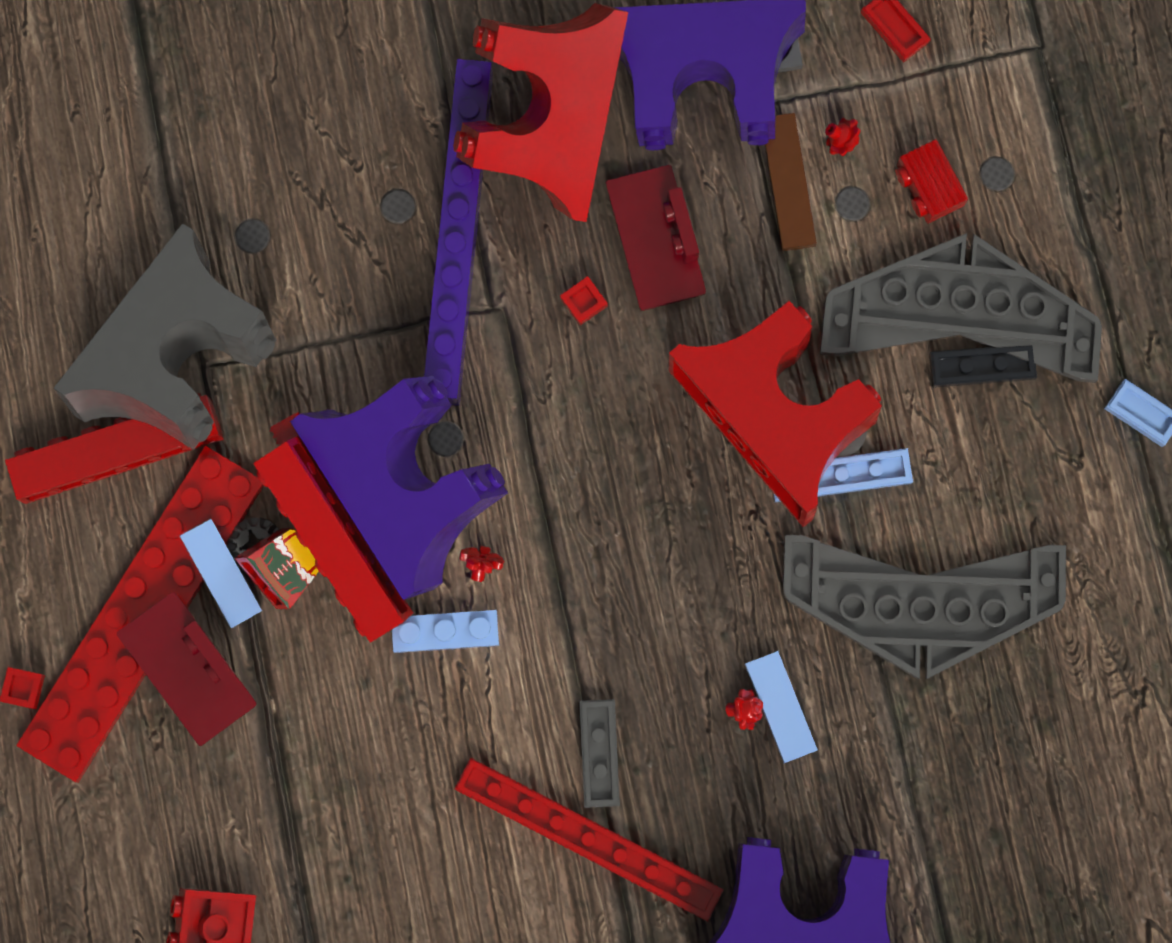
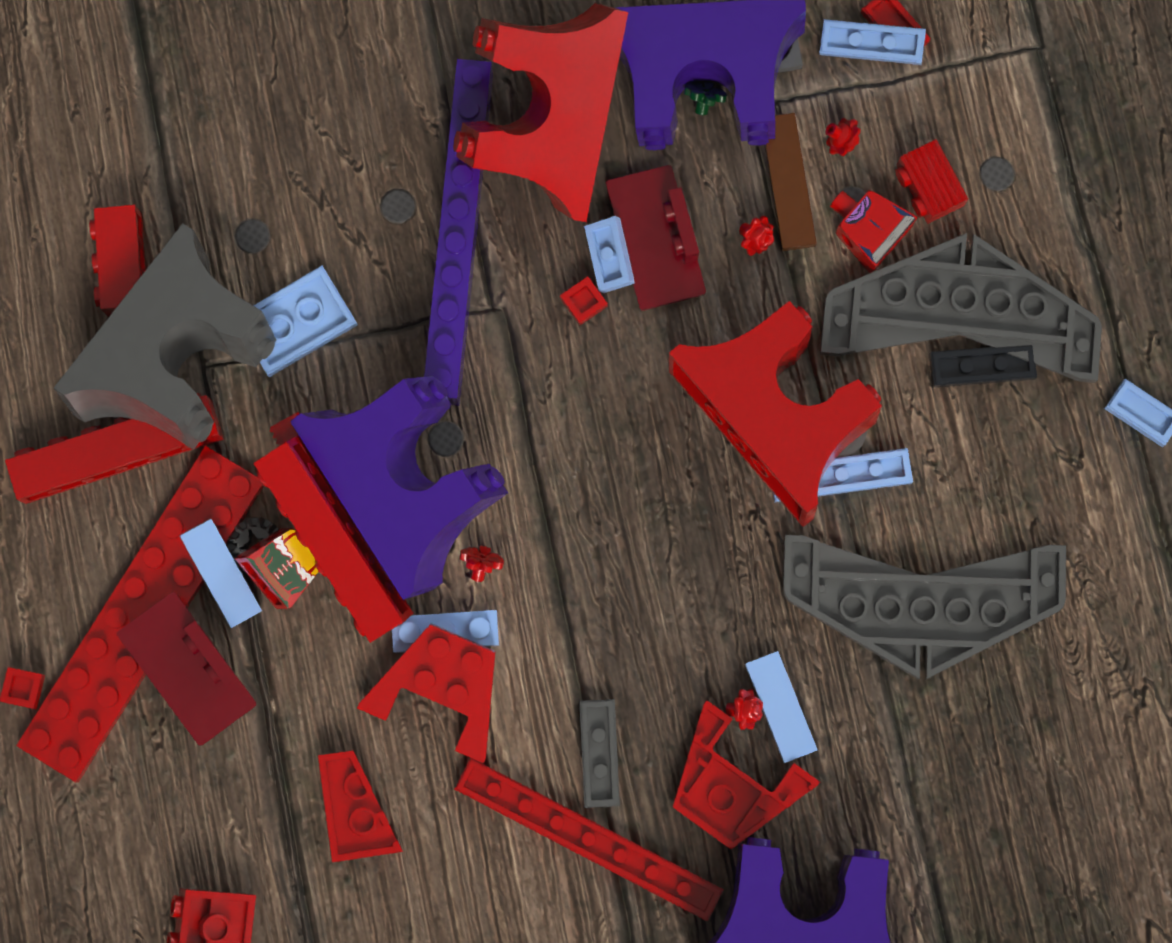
none -> red brick [89,204,146,317]
none -> light blue tile [253,265,358,377]
none -> red wing [317,750,403,863]
none -> red wing [357,623,496,763]
none -> light blue plate [584,216,635,293]
none -> red wing [672,700,820,849]
none -> dark green plant [684,81,727,115]
none -> red plant [739,216,774,256]
none -> light blue tile [820,19,926,65]
none -> red torso [830,190,918,273]

